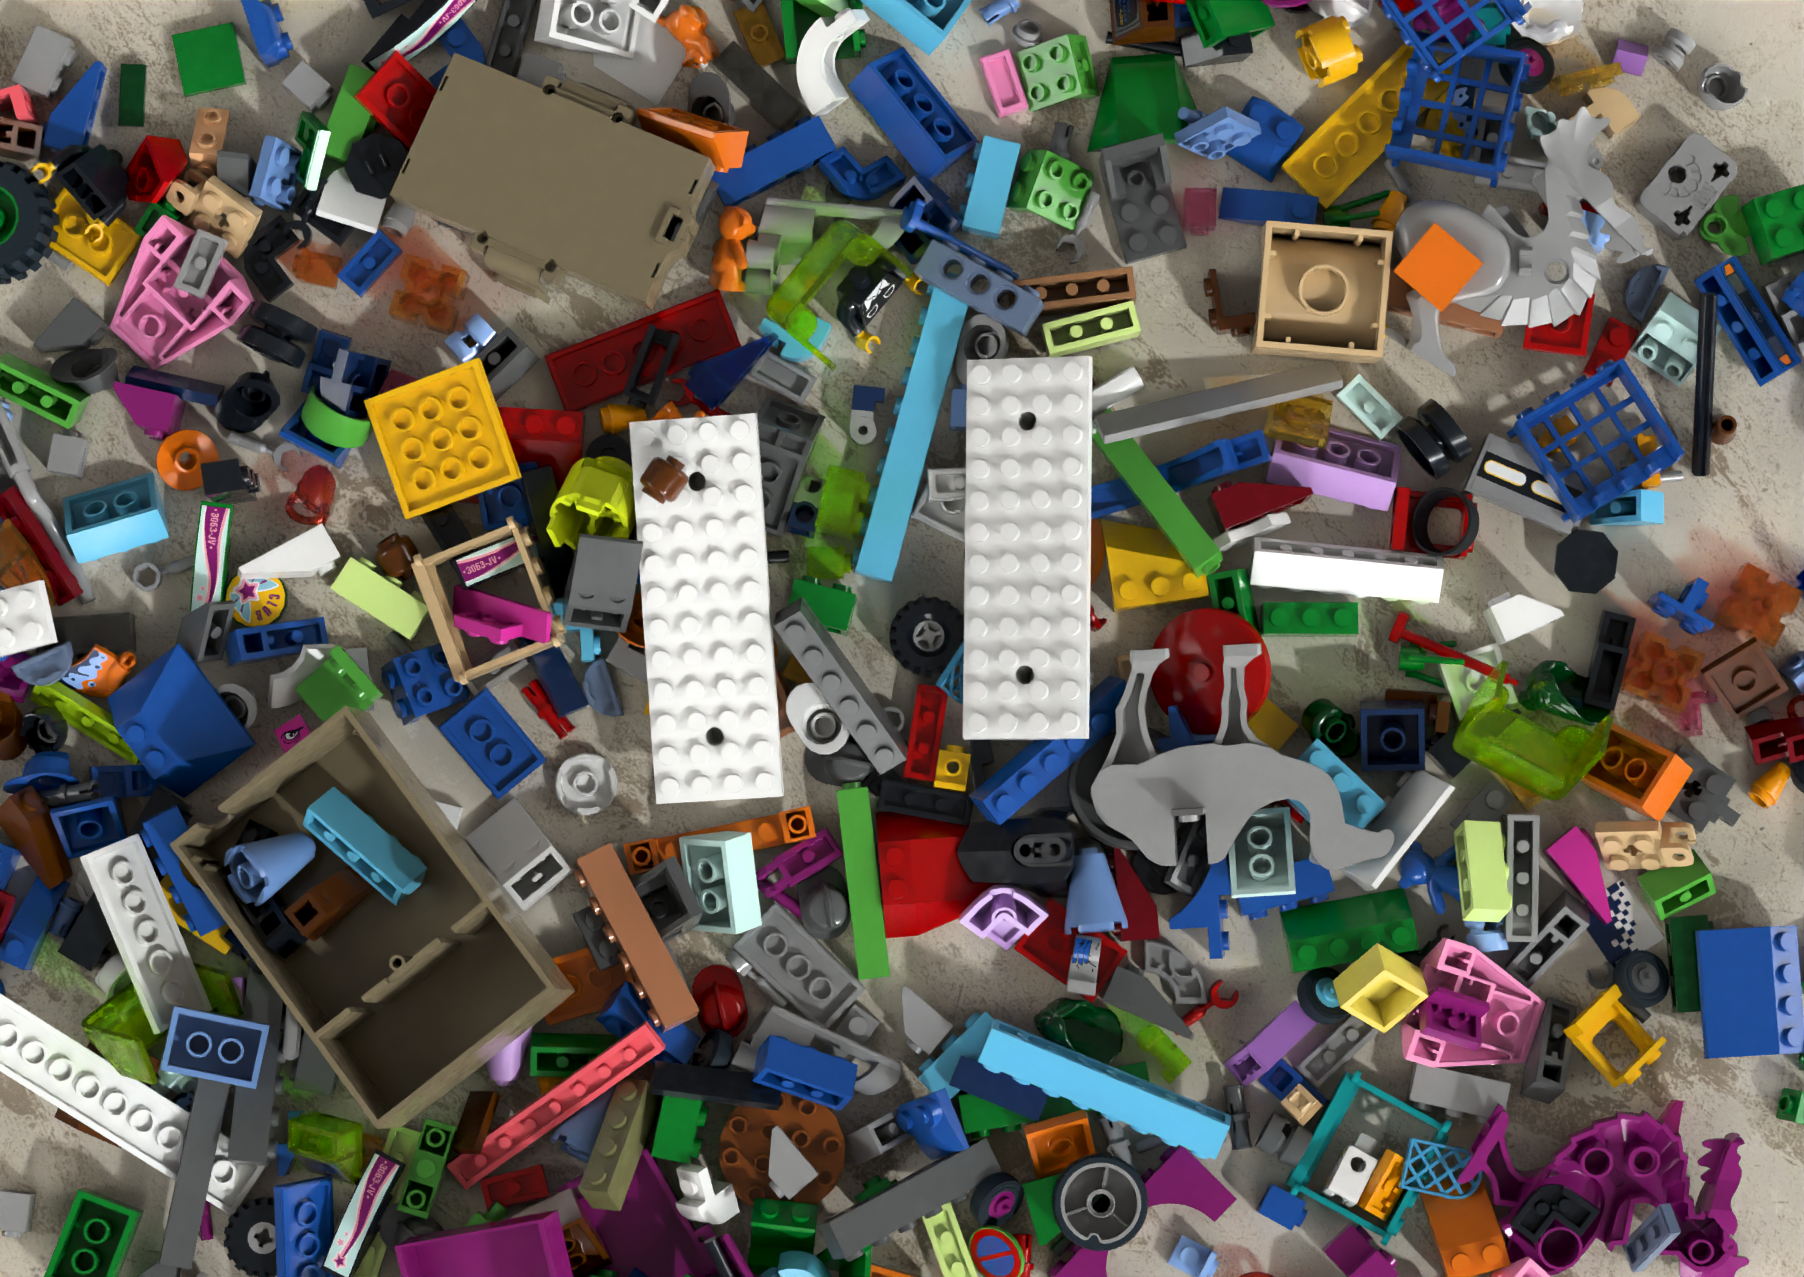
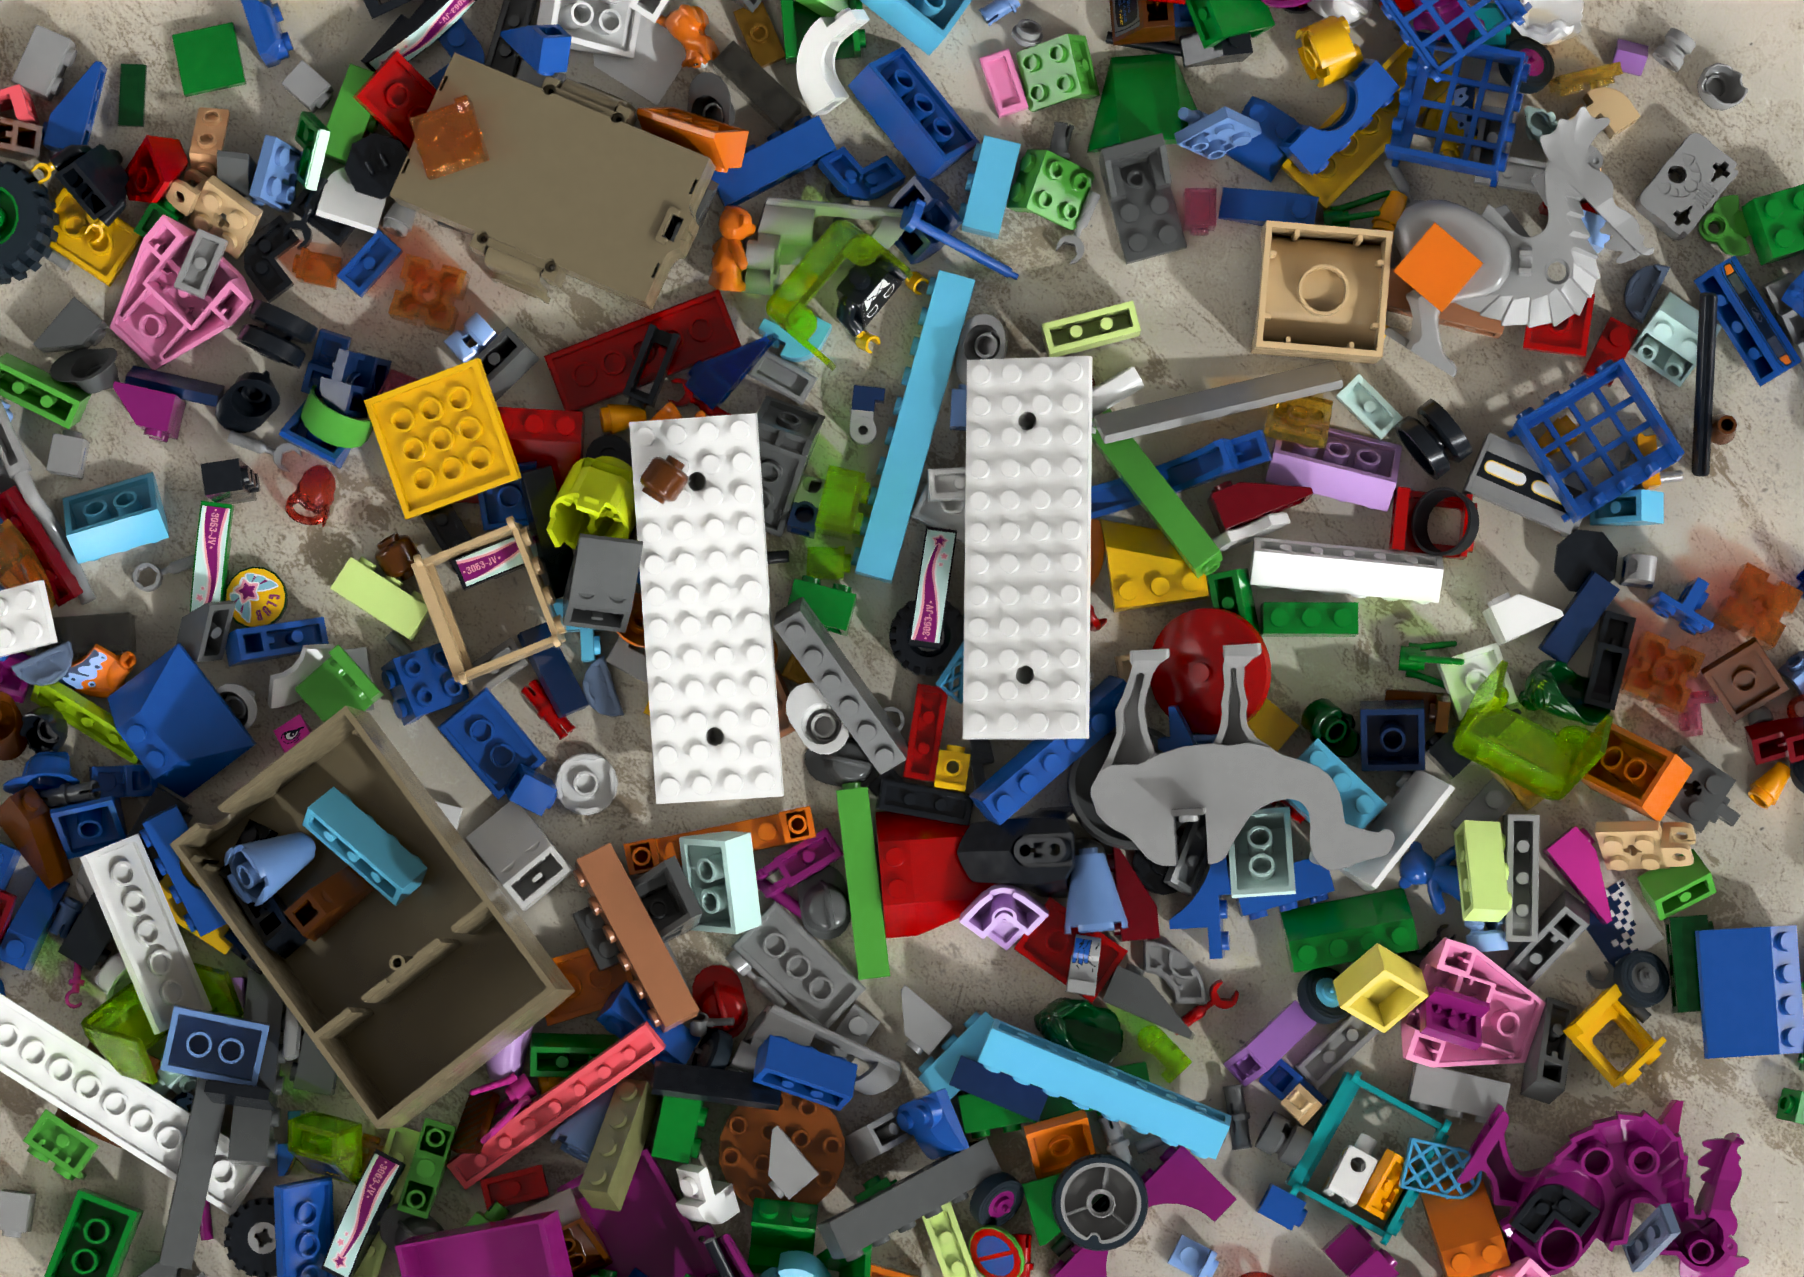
orange dish [156,429,219,491] -> none
white slope [237,524,340,579] -> none
dark pink bracket [452,584,552,644] -> none
sand blue brick [914,239,1045,338] -> none
medium nougat brick [1008,266,1136,317] -> none
reddish brown bracket [1203,269,1256,338] -> none
red piece [1388,611,1519,686] -> none
none -> bright green bracket [23,1109,99,1181]
none -> dark pink hand [65,962,85,1009]
none -> black tile [204,1080,278,1111]
none -> clear orange piece [410,95,490,180]
none -> dark pink plant [469,1072,538,1144]
none -> blue slope [500,24,572,76]
none -> blue brick [504,763,557,816]
none -> dark grey hand [690,1012,735,1037]
none -> slope [909,526,957,650]
none -> blue arch [1278,58,1400,175]
none -> dark blue tile [1538,570,1620,664]
none -> light grey leg [1620,554,1658,590]

